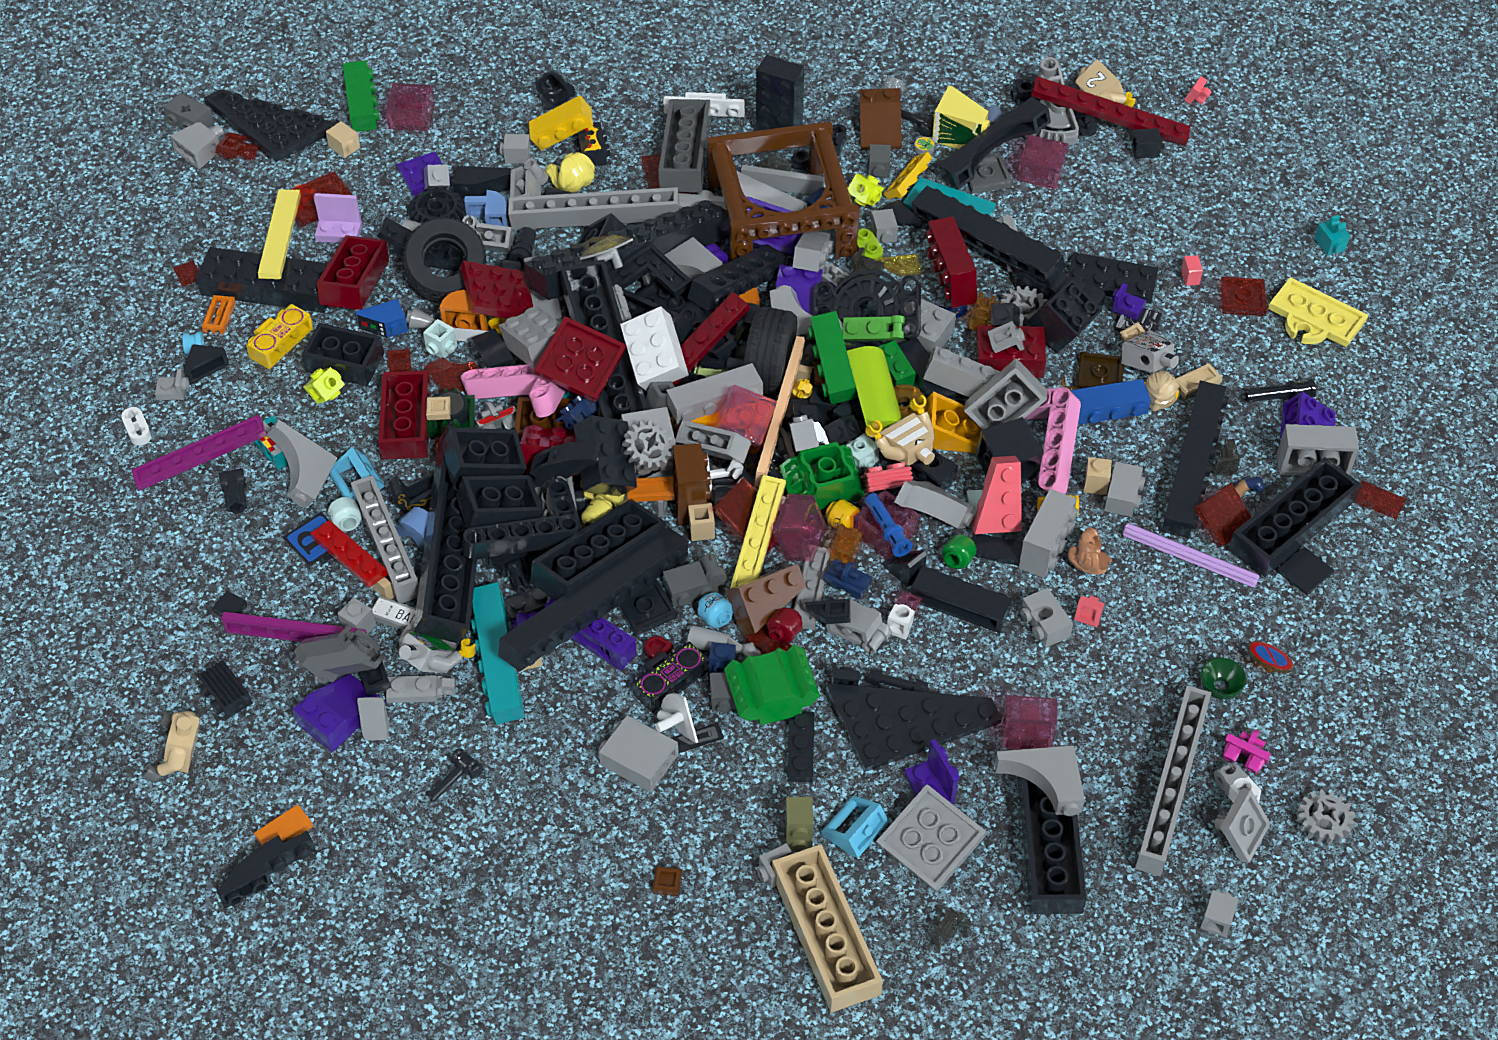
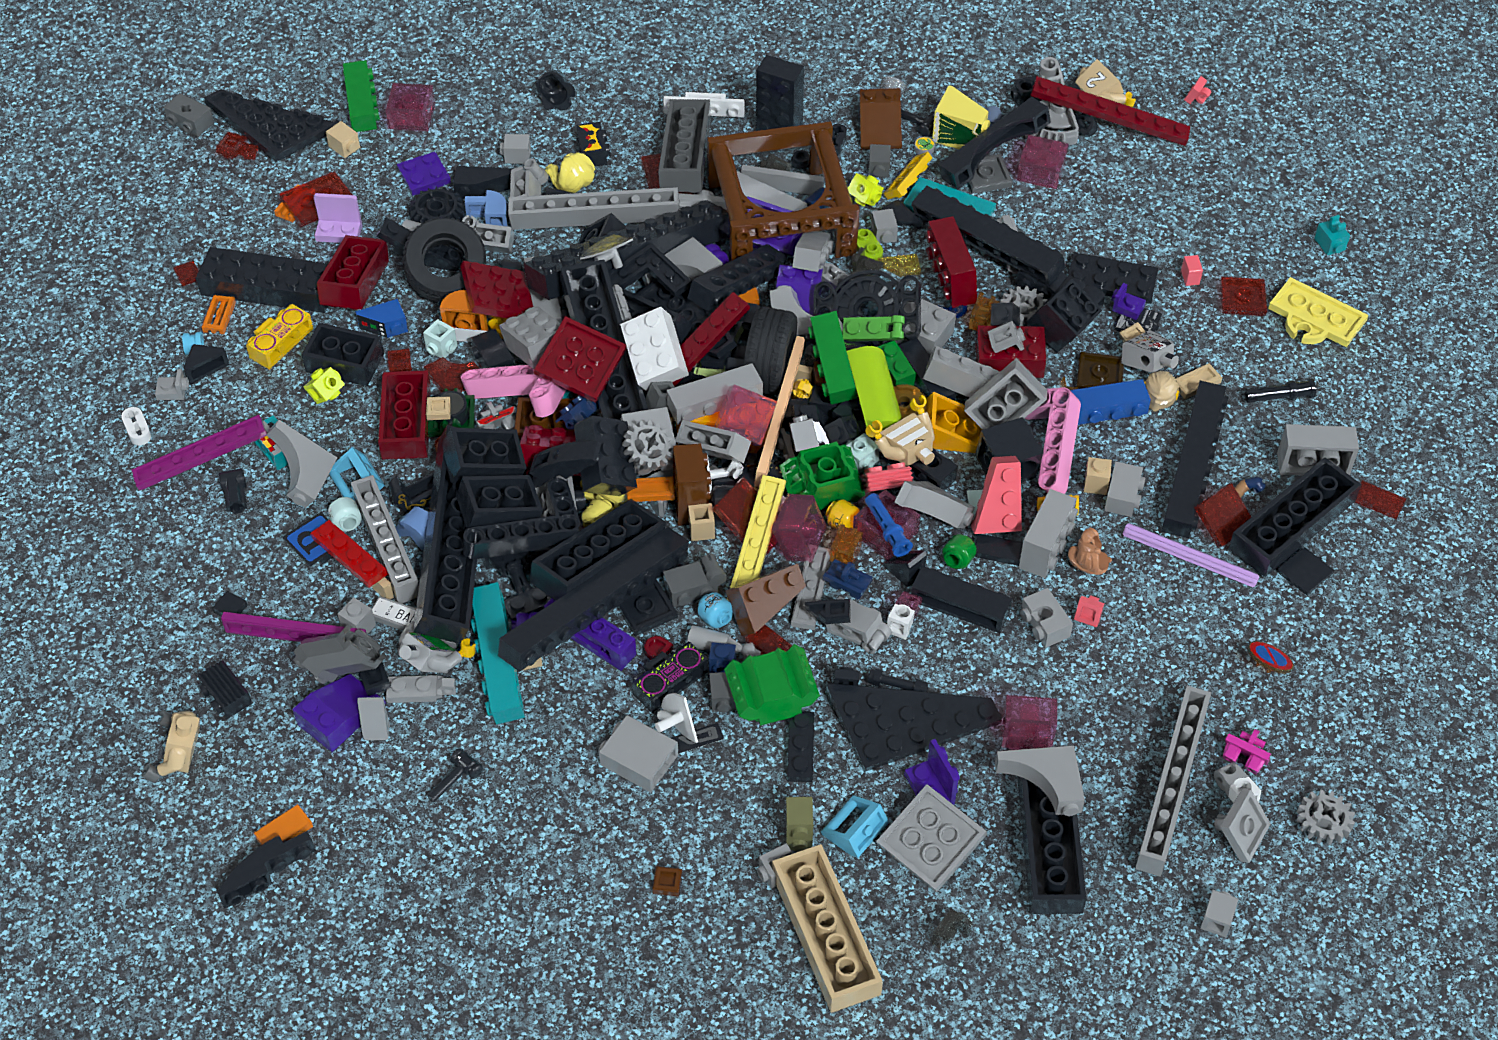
light grey torso [170,122,224,169] -> none
light yellow tile [258,190,301,279] -> none
light grey cone [406,307,436,328] -> none
light grey brick [424,165,450,190] -> none
black axle [508,227,536,267] -> none
yellow brick [529,95,593,151] -> none
dark red head [767,607,803,644] -> none
black brick [1131,128,1164,159] -> none
dark green piece [1200,658,1247,700] -> none
clear smoke bracket [1213,439,1240,476] -> none
dark purple bracket [1280,391,1336,438] -> none

